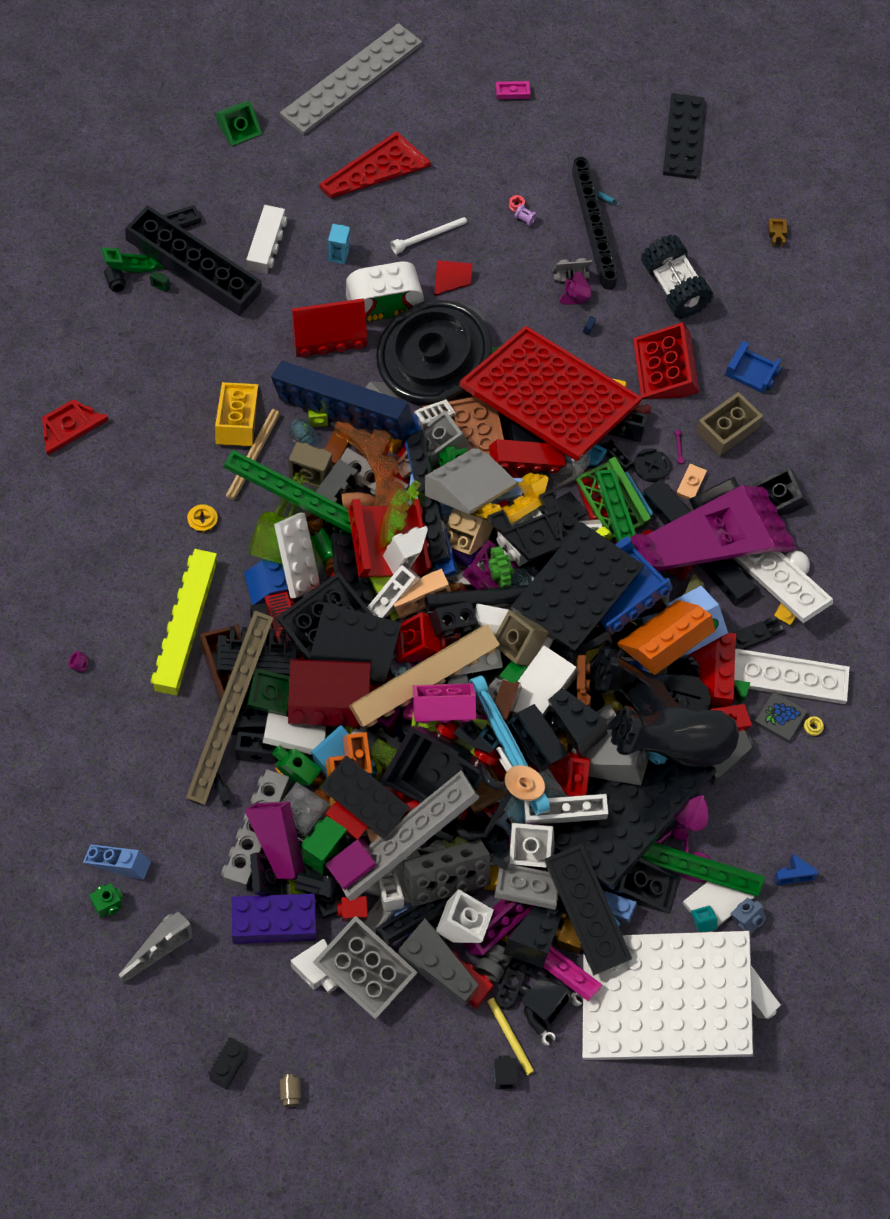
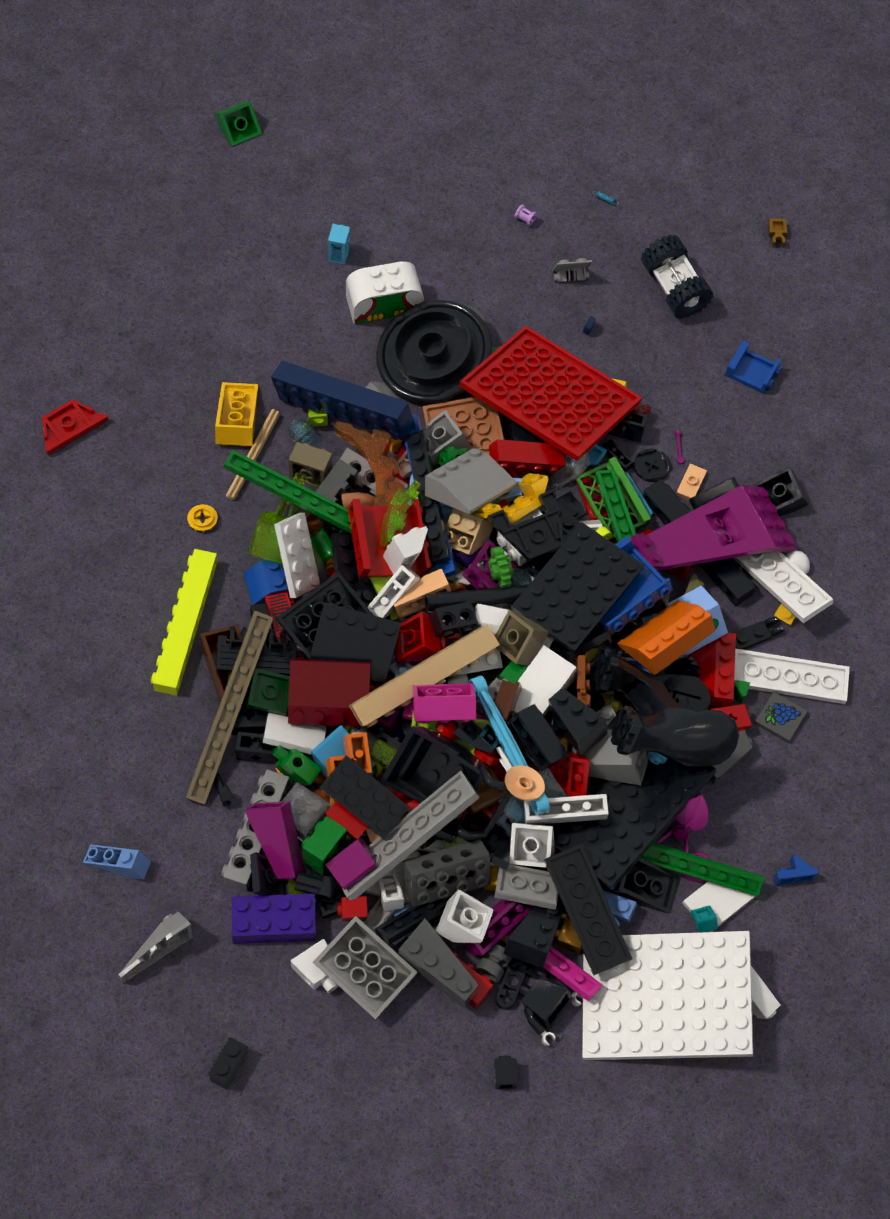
magenta tile [68,651,88,672] -> none
green brick [89,883,123,919] -> none
green slope [101,247,167,273] -> none
black brick [104,266,126,292] -> none
black brick [125,205,262,316] -> none
dark green plate [150,271,170,293] -> none
black hinge [163,205,201,228] -> none
white brick [246,205,287,274] -> none
dark tan brick [279,1074,302,1107] -> none
light grey plate [280,23,422,135] -> none
red slope [292,298,367,357] -> none
red wing [319,131,431,198] -> none
dark orange tile [325,429,352,466] -> none
white piece [390,217,467,255] -> none
white slope [414,400,456,431] -> none
red slope [434,260,473,296] -> none
light yellow bar [487,998,534,1076] -> none
dark pink plate [495,81,530,99] -> none
coral bush [509,195,525,212] -> none
magenta brick [559,271,592,305] -> none
black beam [572,157,618,290] -> none
red slope [633,322,699,399] -> none
black plate [663,93,705,179] -> none
dark tan brick [696,392,763,456] -> none
sand blue brick [730,897,766,934] -> none
light yellow plate [804,717,824,736] -> none

